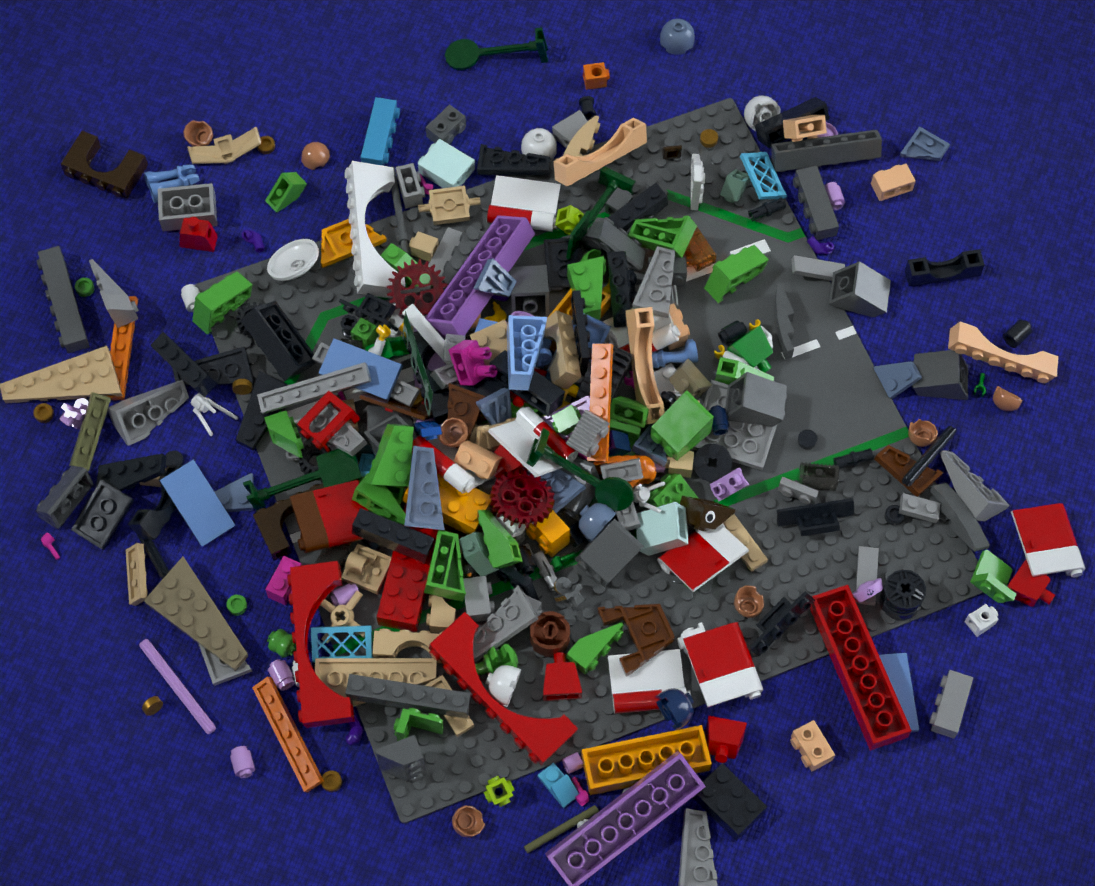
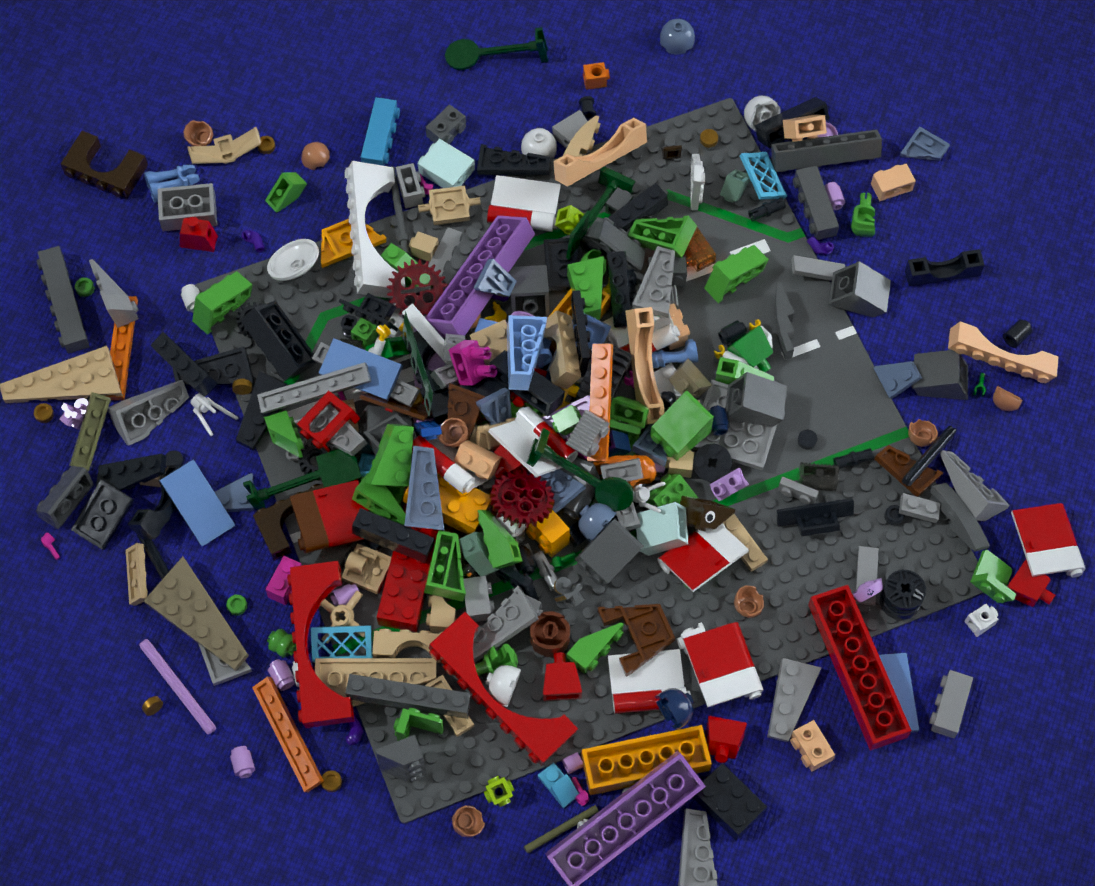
black bracket [749,591,815,656] -> none
none -> light grey wing [767,658,821,742]
none -> bright green piece [851,192,875,237]

